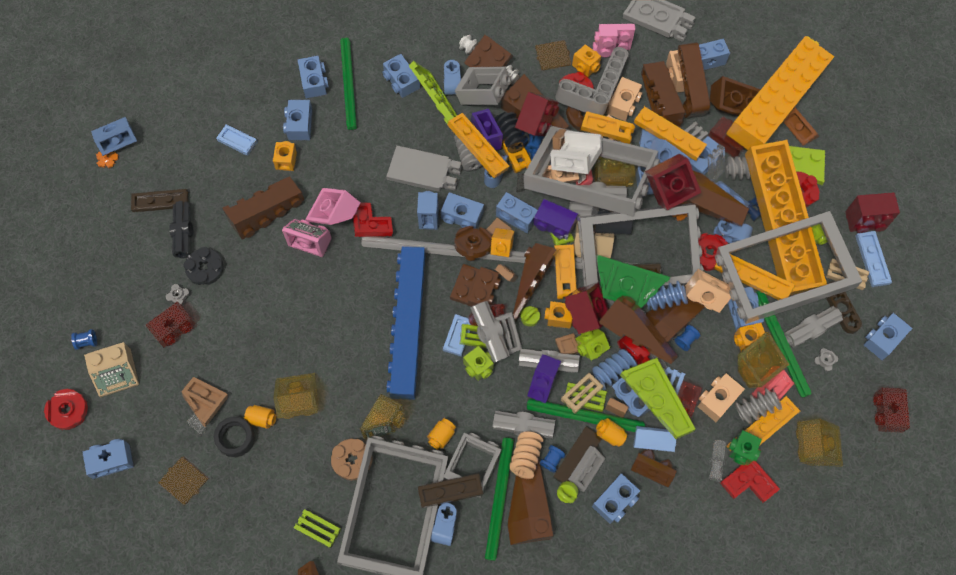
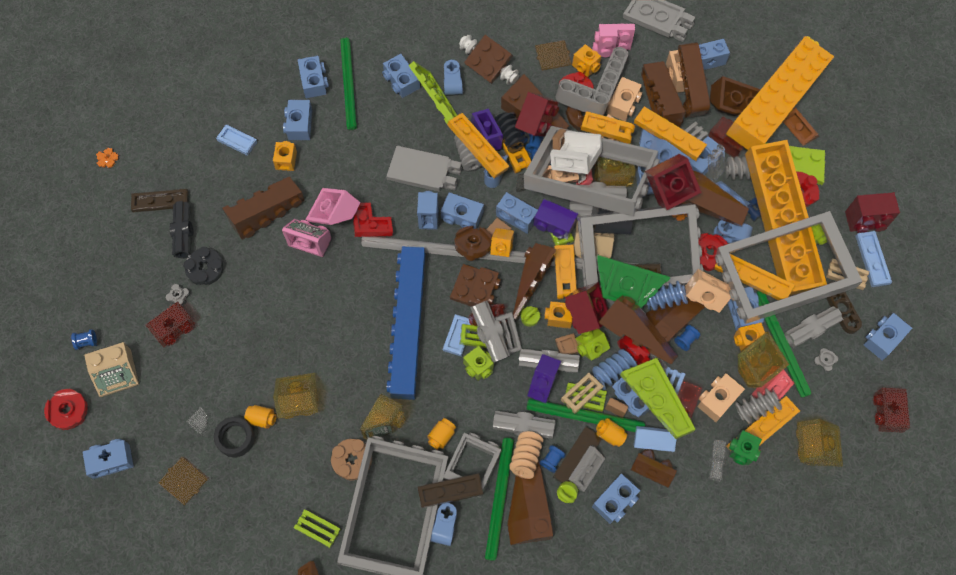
medium blue brick [91,117,137,155] -> none
medium nougat wing [182,377,228,427] -> none
light grey window [455,67,511,105] -> none
medium nougat tile [495,264,518,282] -> none
red plate [720,461,780,503] -> none

